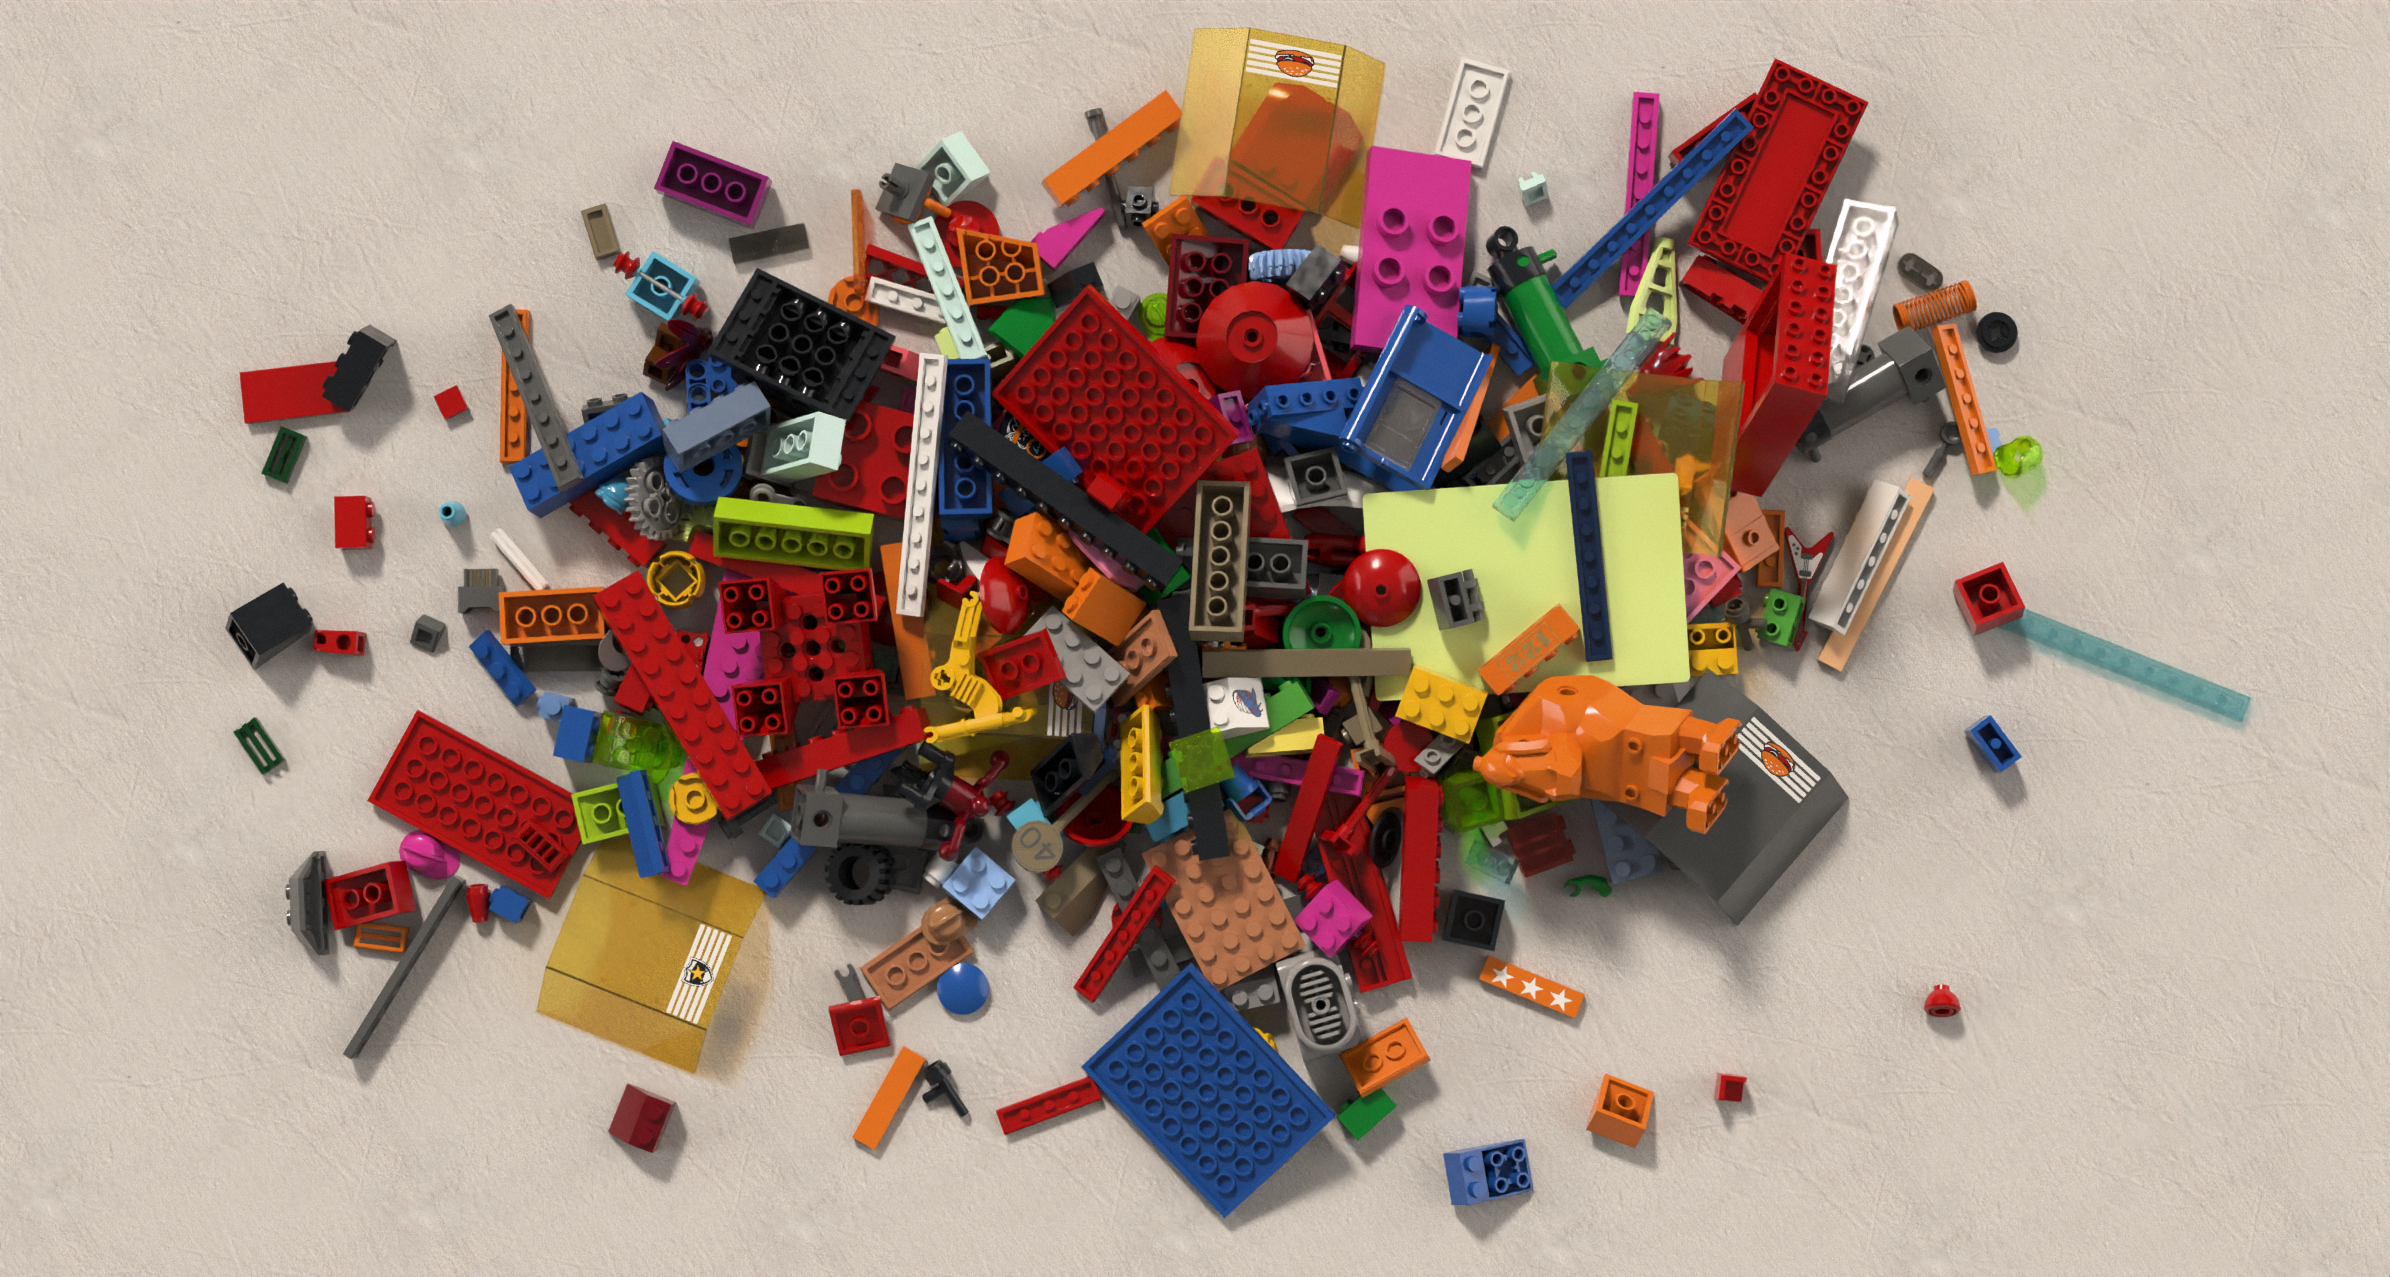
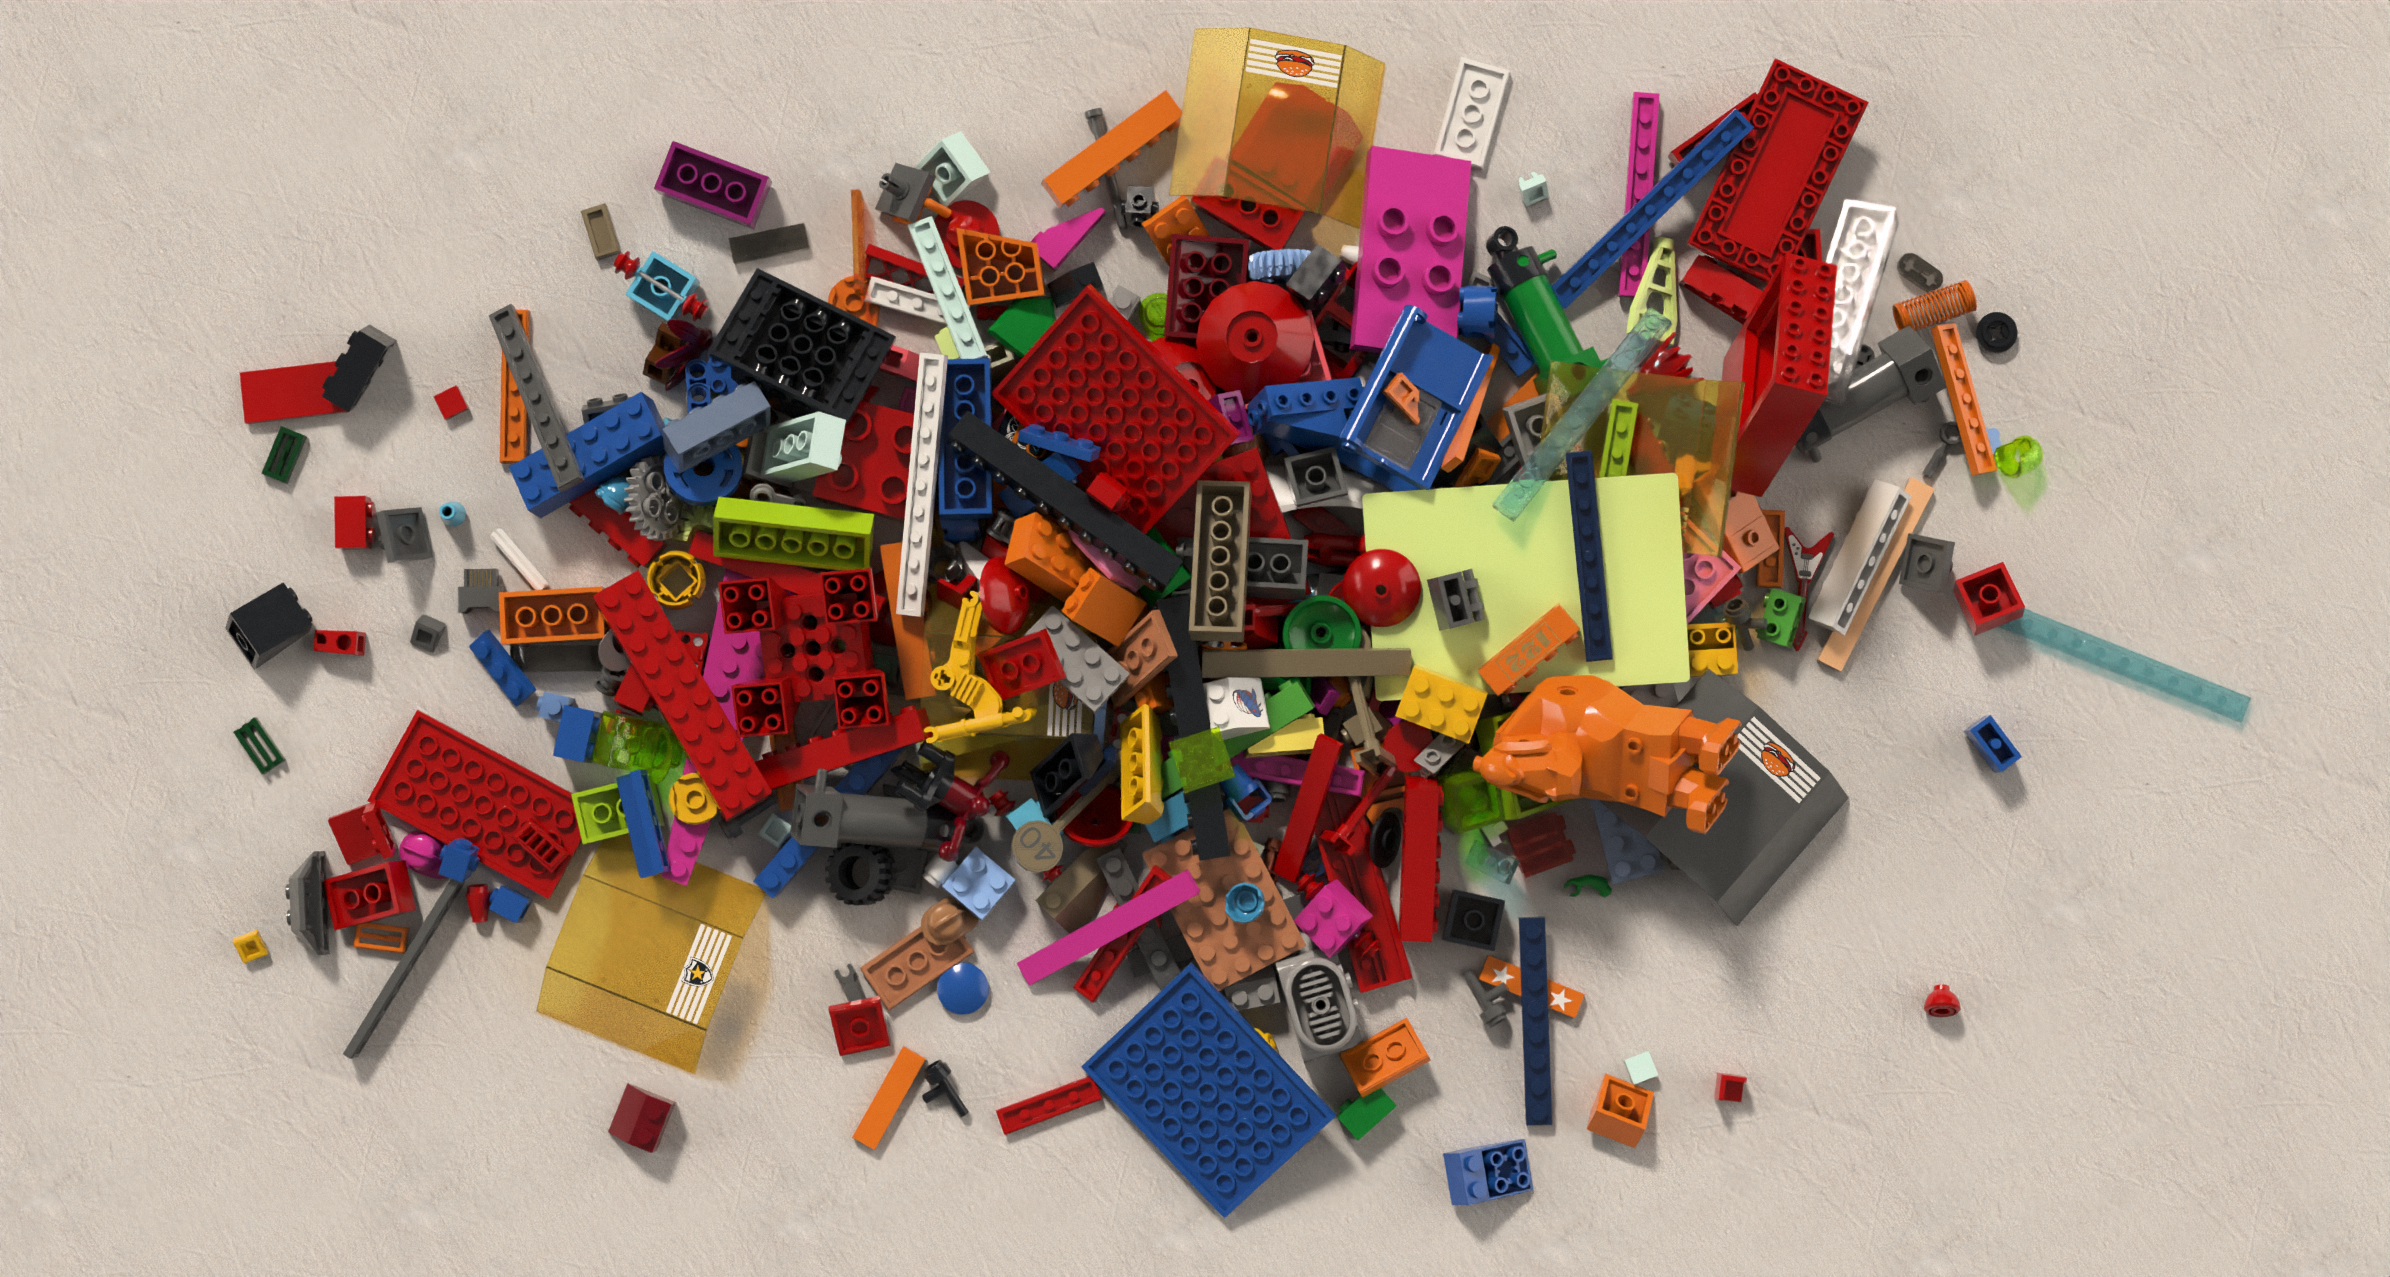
none -> yellow tile [233,929,269,964]
none -> red bracket [328,800,397,865]
none -> dark grey tile [376,507,433,563]
none -> blue brick [438,839,480,883]
none -> dark pink tile [1016,869,1201,986]
none -> blue plate [1017,424,1101,462]
none -> dark azure hair [1225,882,1265,924]
none -> orange tile [1382,373,1420,425]
none -> orange tile [1454,447,1501,487]
none -> dark grey piece [1463,969,1509,1028]
none -> dark blue plate [1518,916,1552,1126]
none -> light aqua tile [1624,1051,1658,1085]
none -> dark grey tile [1899,533,1955,593]

